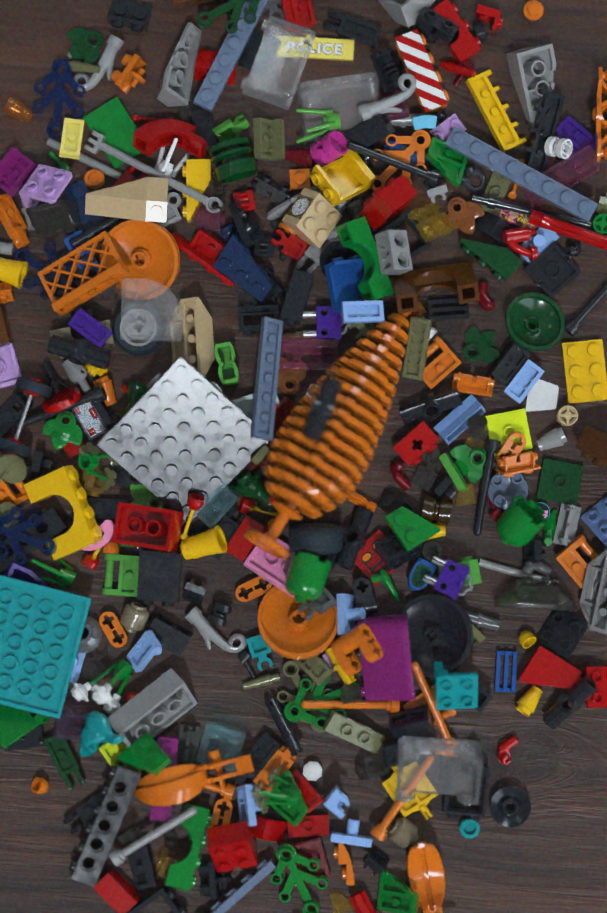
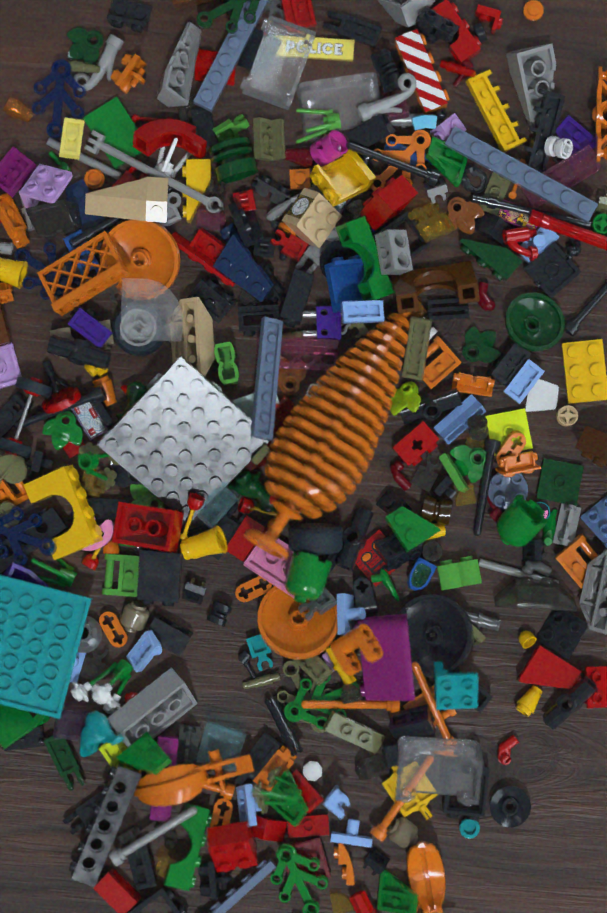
orange hinge [31,777,49,794] -> none
light grey piece [62,359,92,394] -> none
light grey plant [184,606,247,653] -> none
black piece [302,377,342,442] -> none
orange axle [344,491,377,513] -> none
dark purple piece [423,556,474,601] -> none
blue tile [494,650,517,693] -> none
light grey cone [536,427,568,451] -> none
none -> black bracket [188,275,238,323]
none -> lime plate [387,381,421,416]

